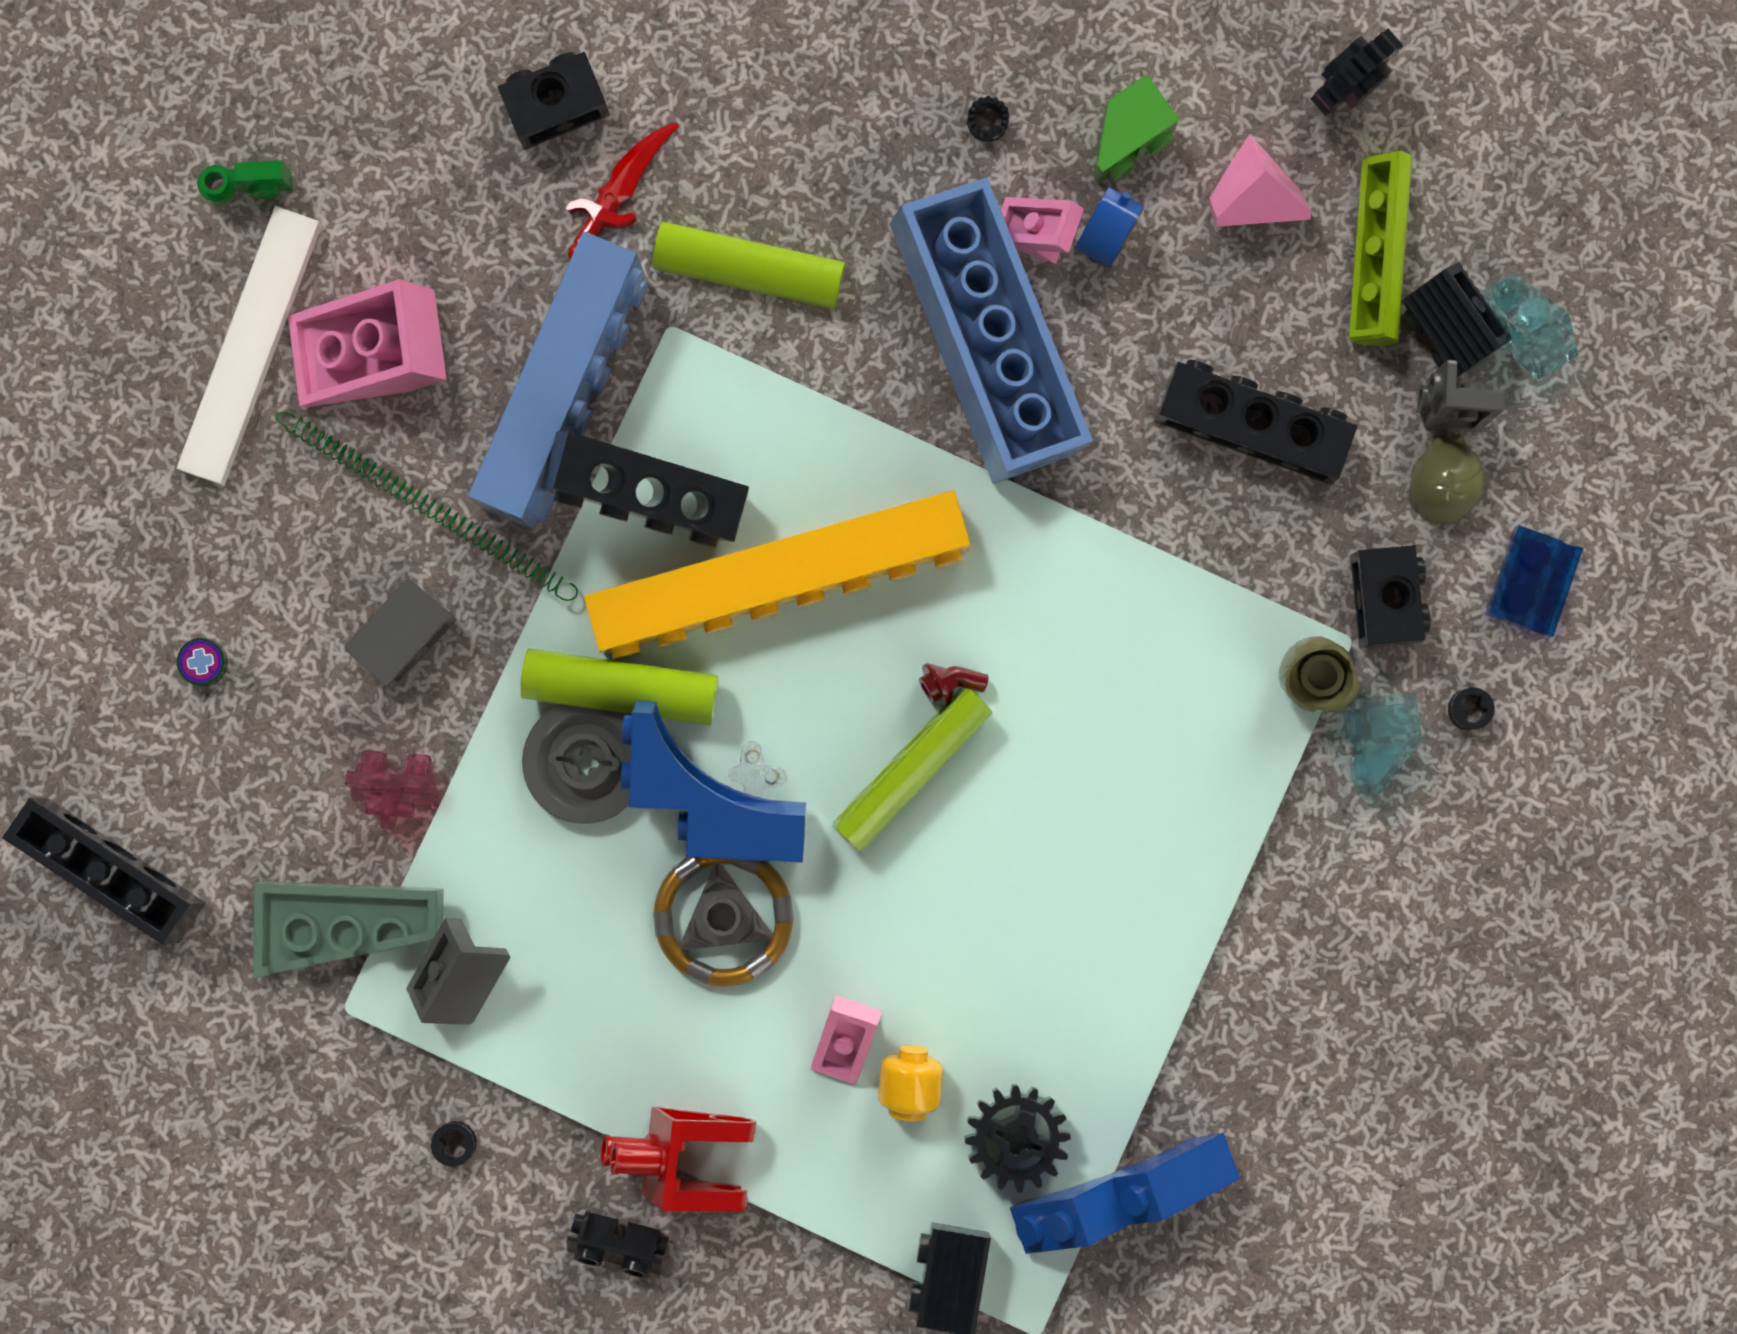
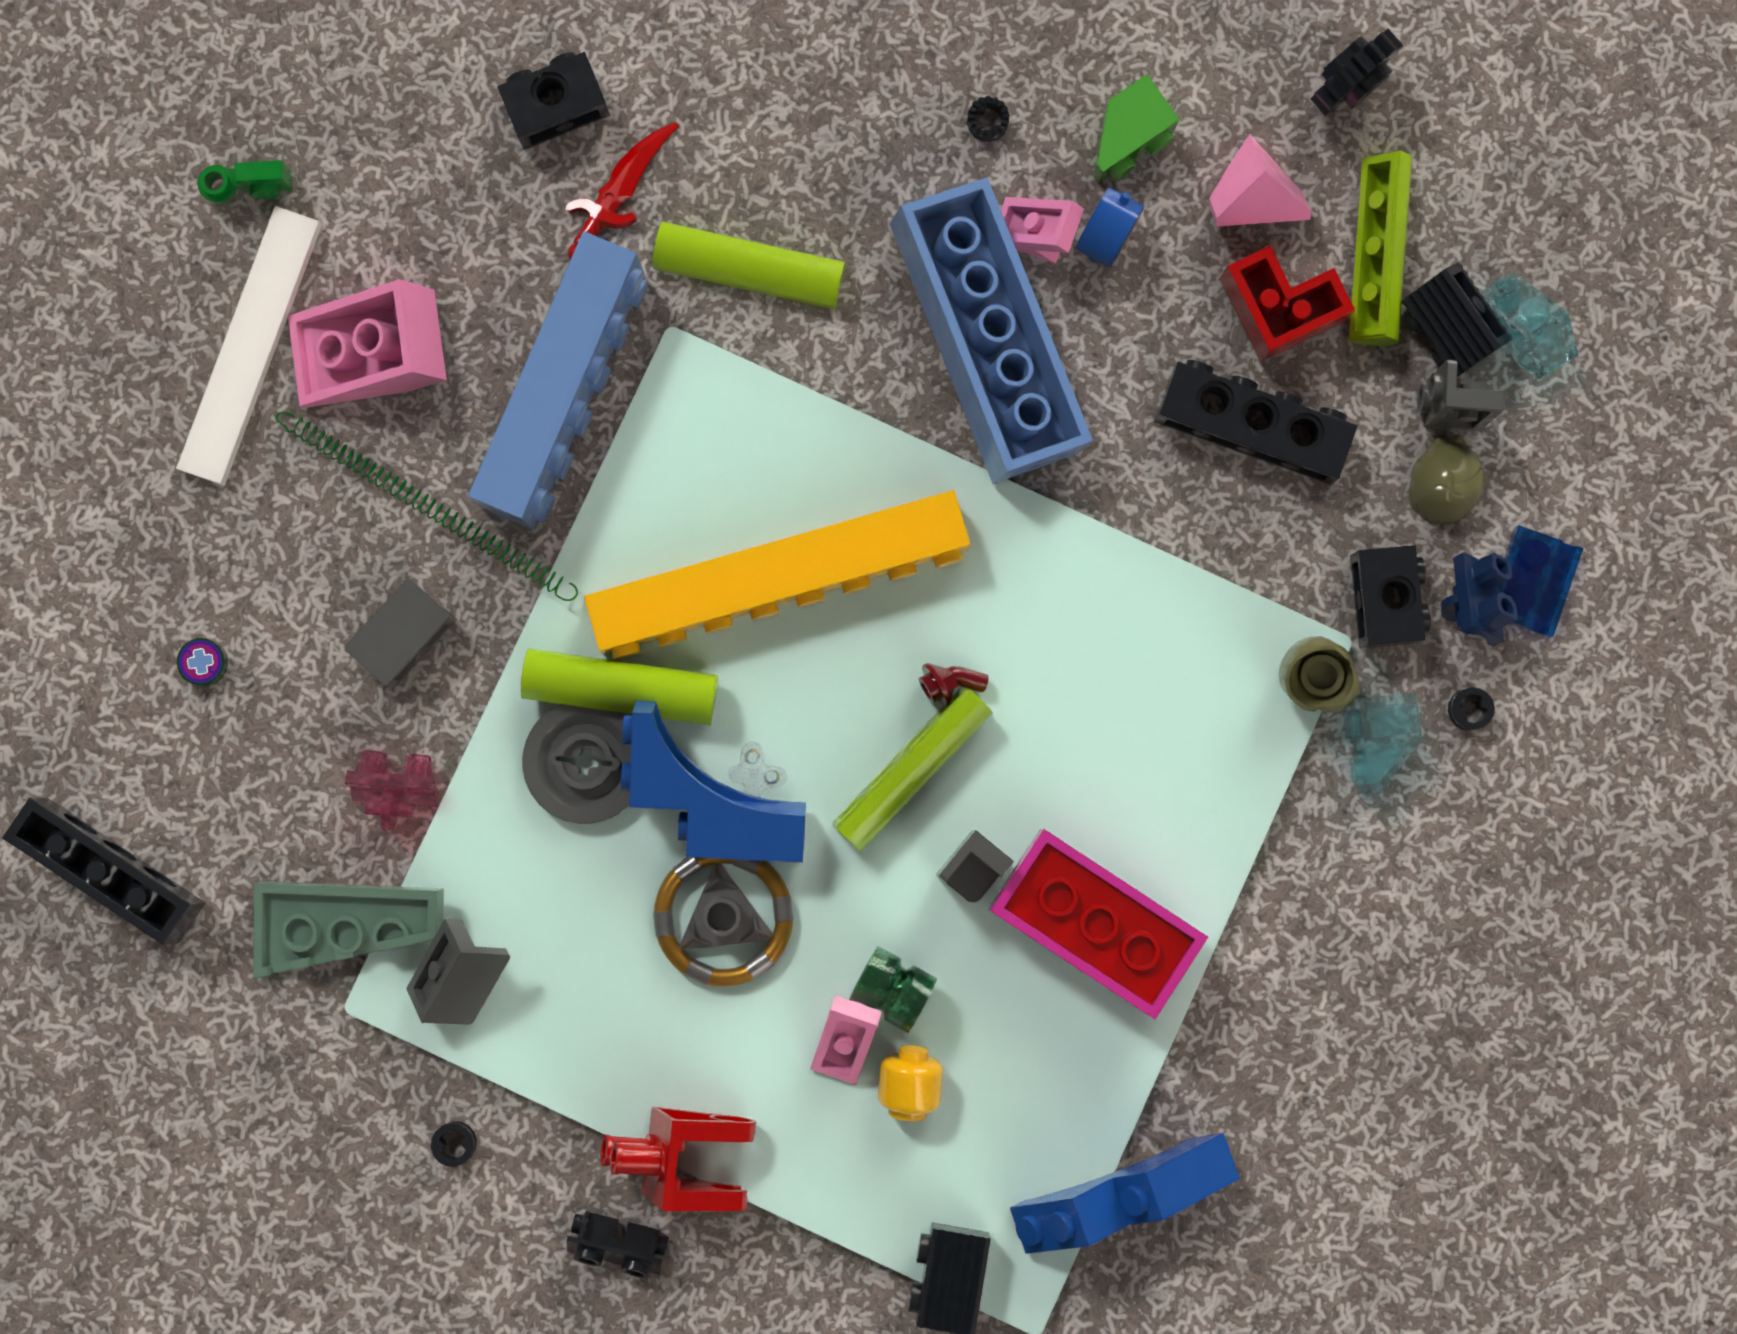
black brick [541,431,749,548] -> none
black gear [964,1083,1071,1193] -> none
none -> clear green wheel [848,946,937,1033]
none -> dark grey panel [935,830,1014,902]
none -> red brick [987,829,1208,1020]
none -> red brick [1219,246,1355,362]
none -> dark blue hips [1440,552,1518,647]

